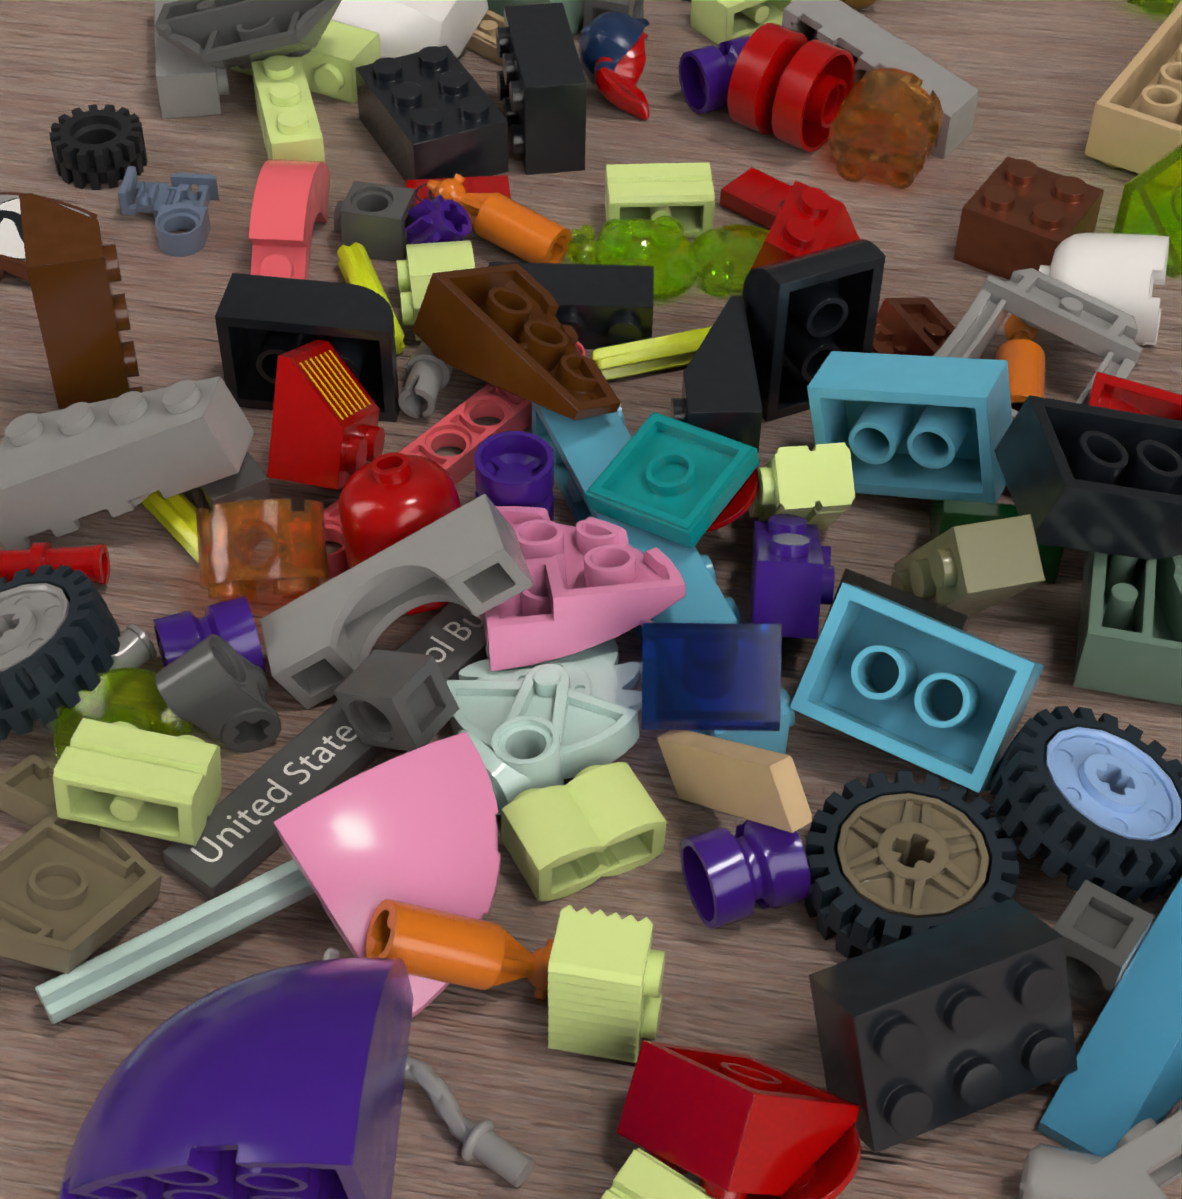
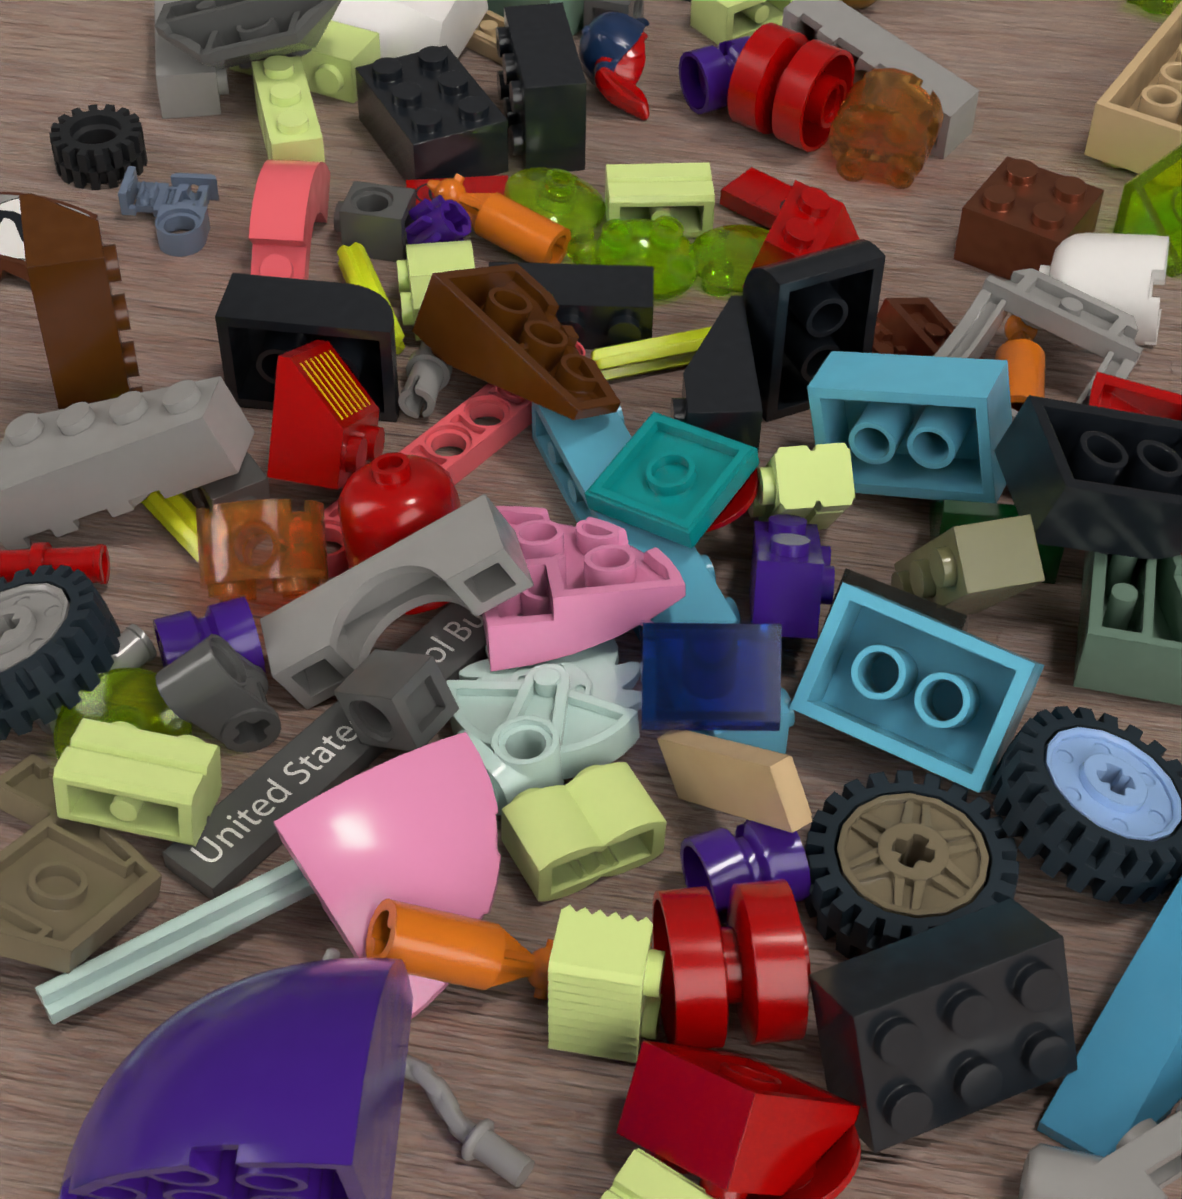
dark purple wheel [474,431,554,522] -> none
dark grey brick [1053,879,1154,1015] -> none
none -> clear neon green dish [504,168,606,235]
none -> red wheel [652,879,811,1049]

